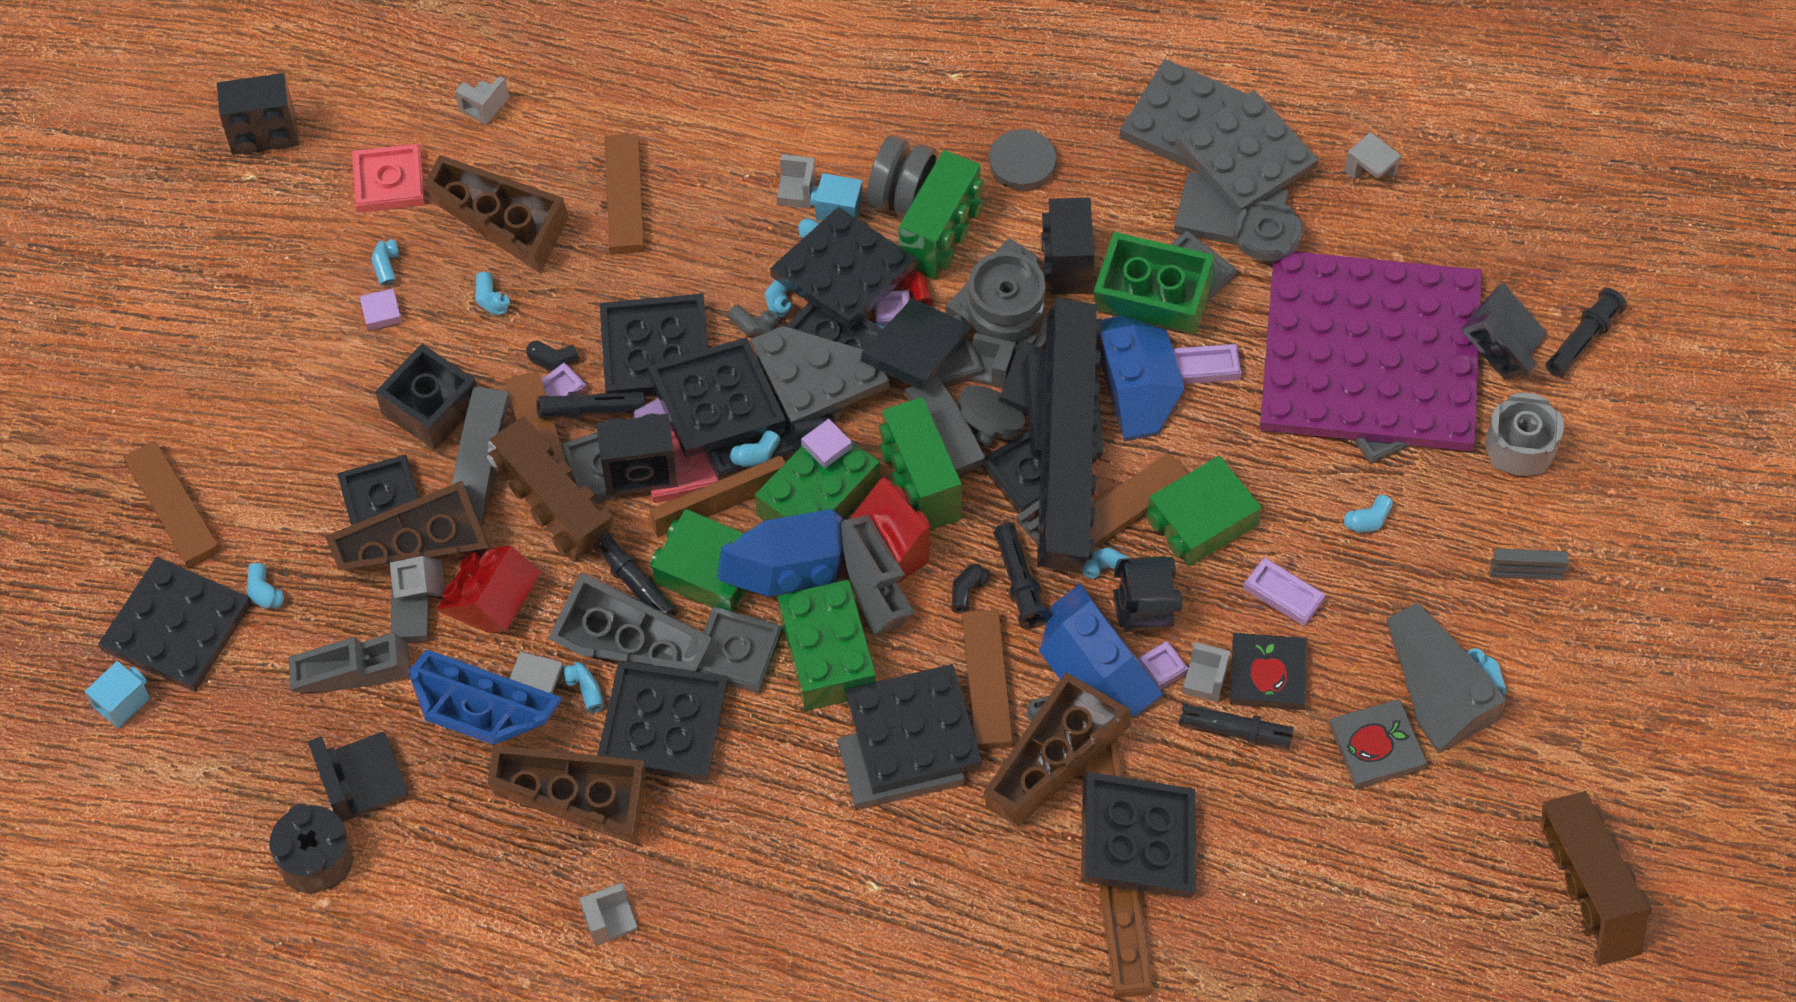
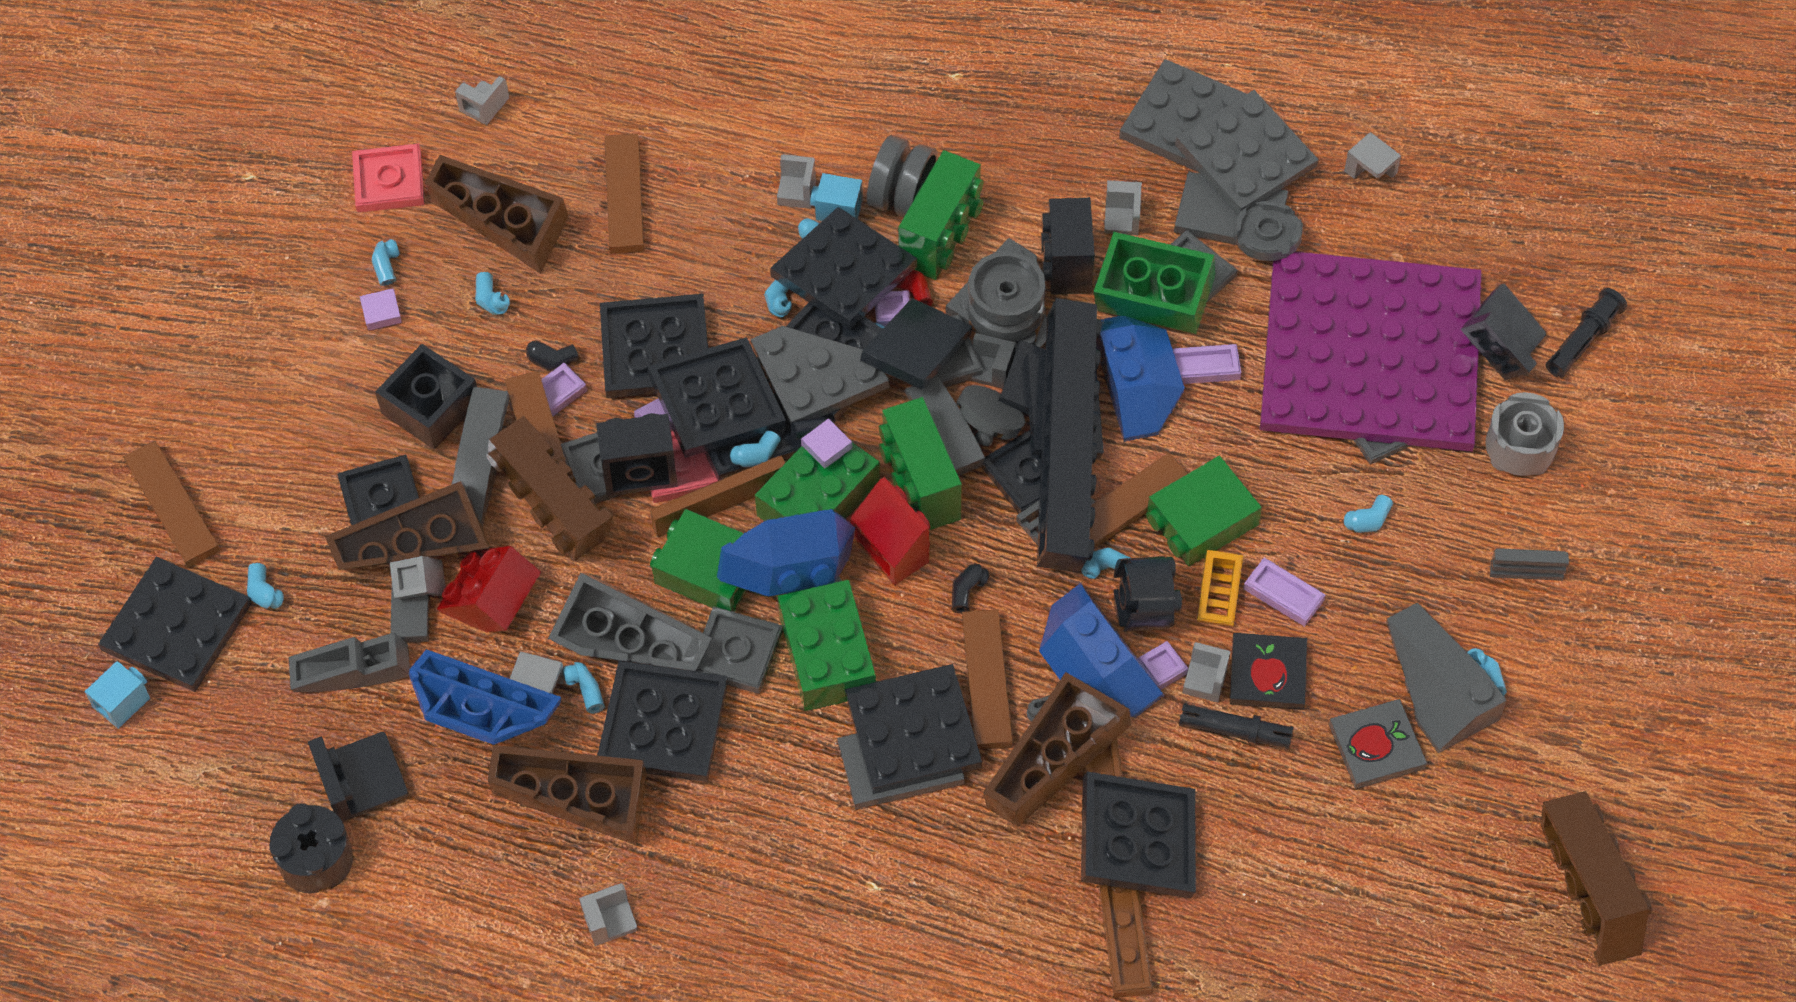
black brick [217,73,299,155] -> none
black pin [536,391,645,420] -> none
black pin [593,533,678,615] -> none
dark grey arm [727,304,779,336] -> none
dark grey slope [840,515,915,635] -> none
dark grey tile [989,129,1056,191] -> none
black pin [993,523,1051,629] -> none
none -> light grey panel [1104,180,1142,235]
none -> light orange slope [1197,550,1243,627]

